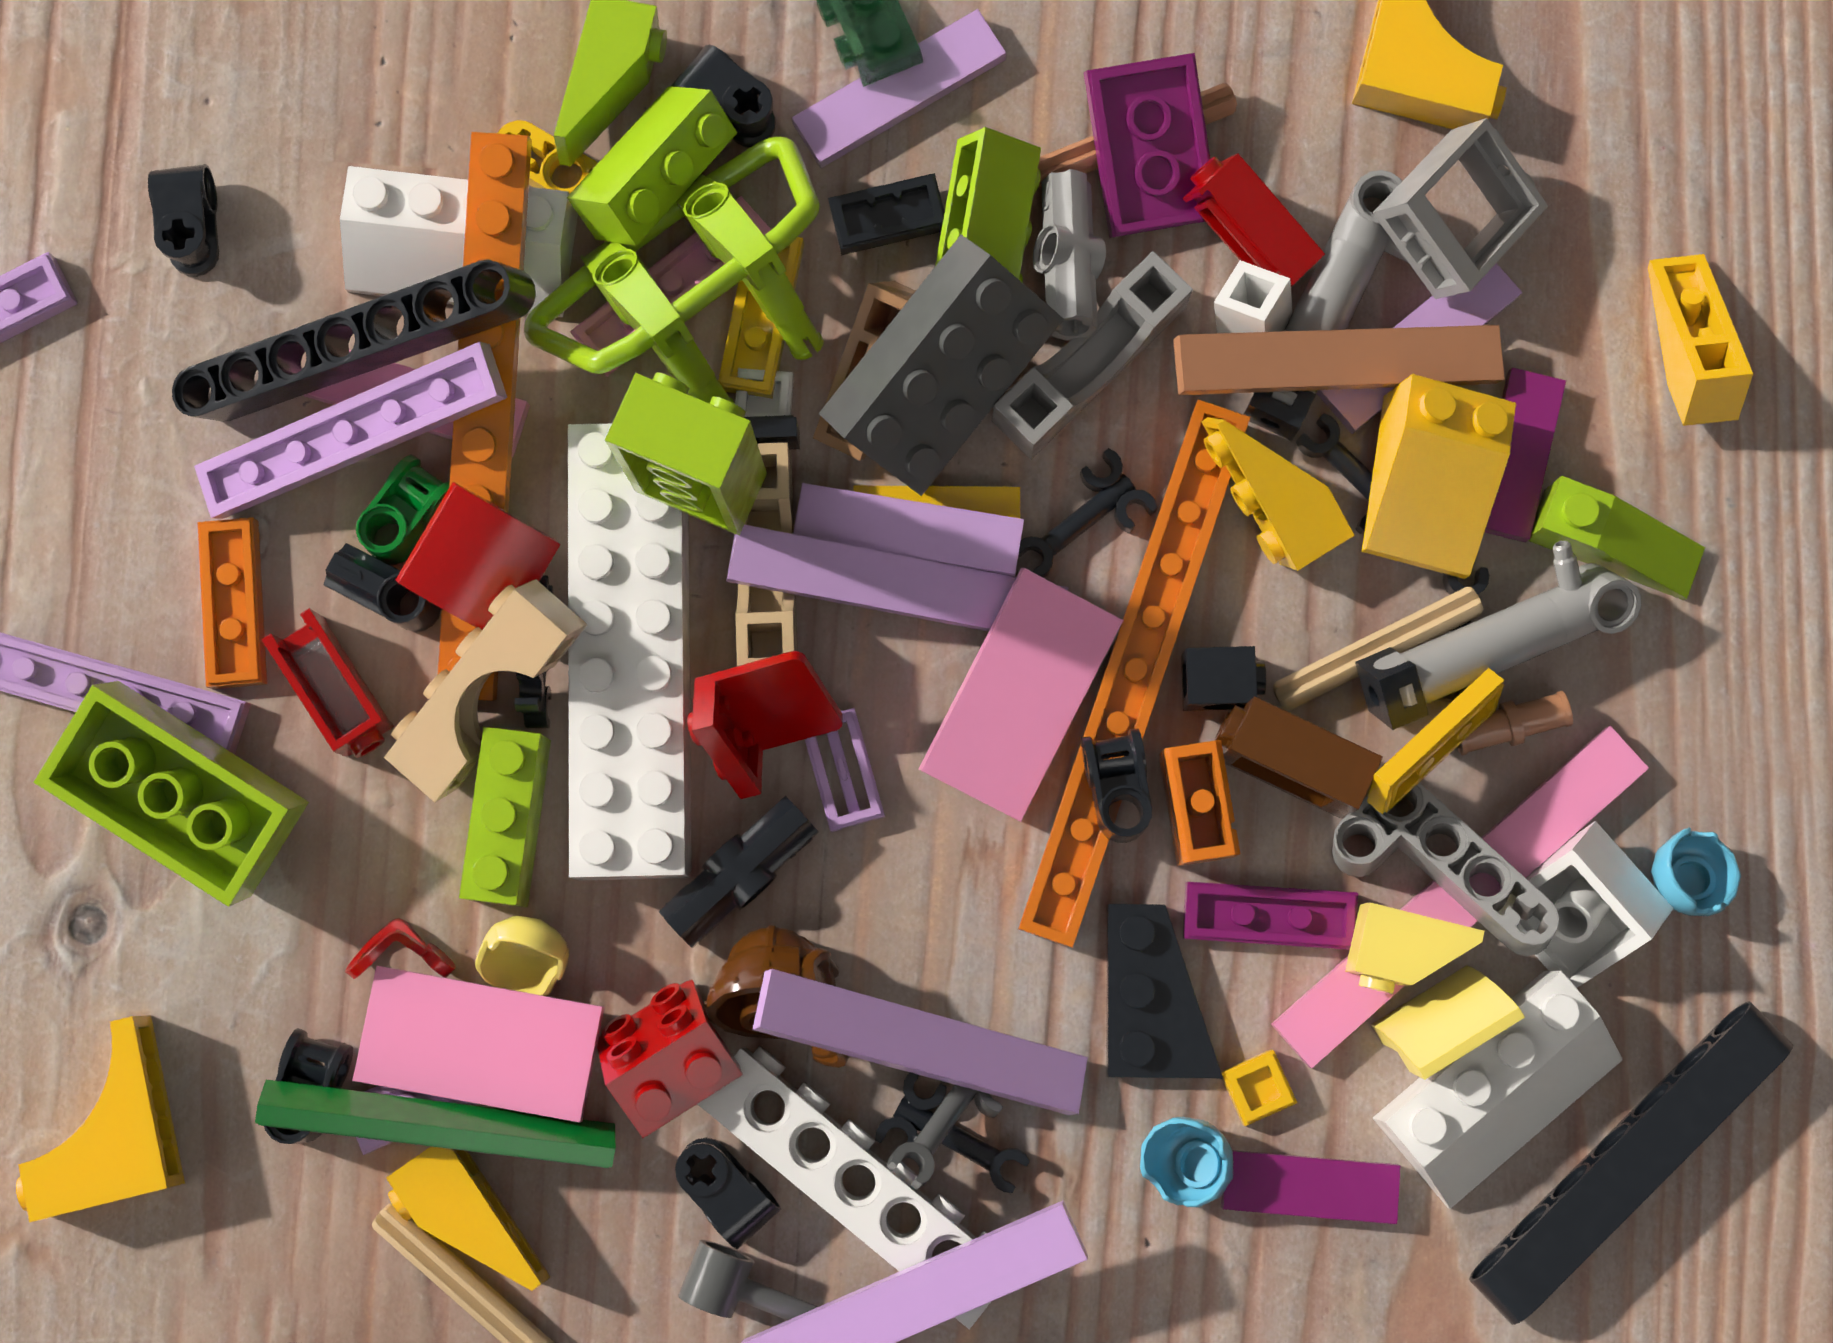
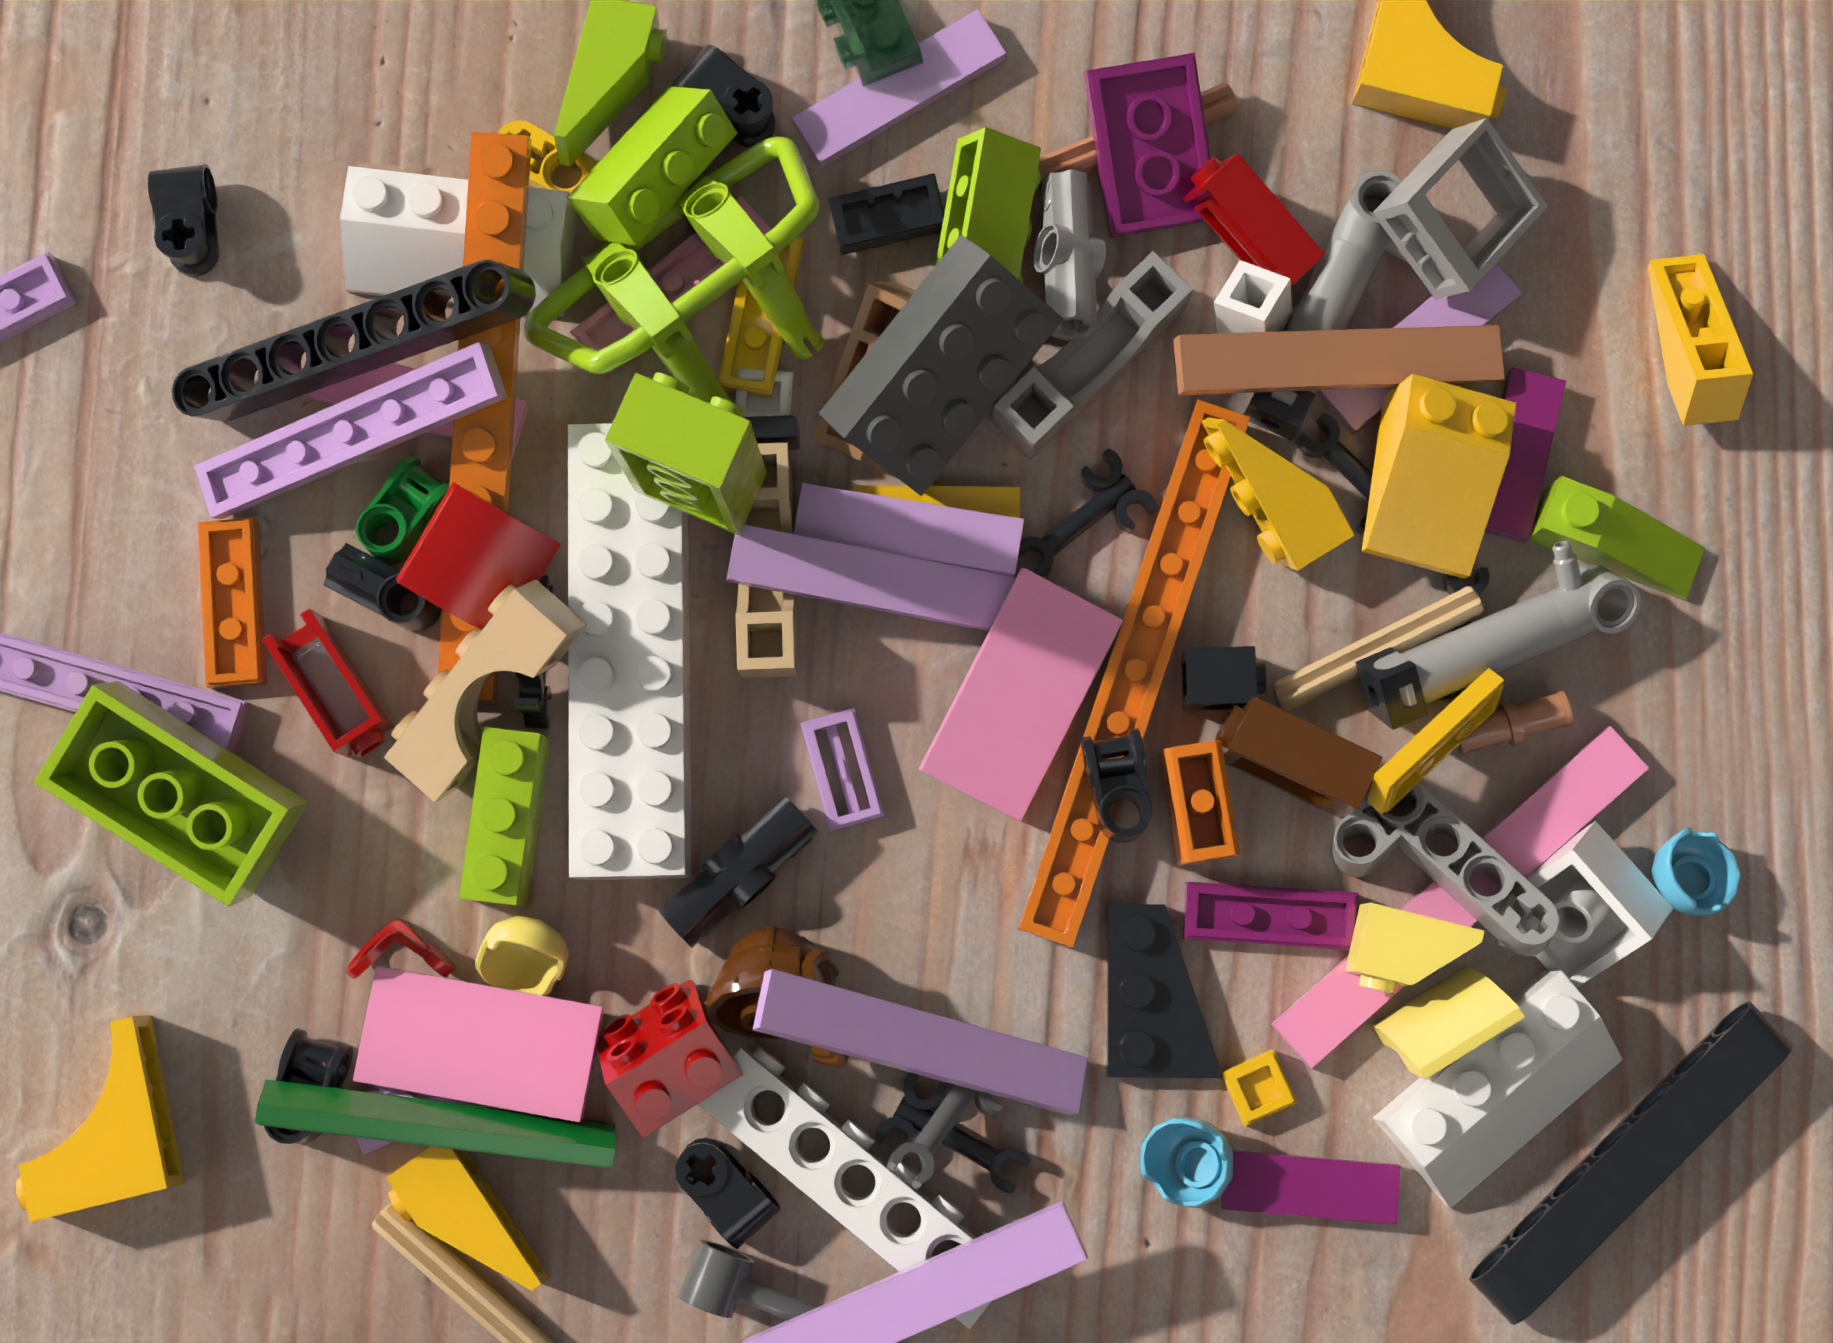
red bracket [687,651,843,799] -> none

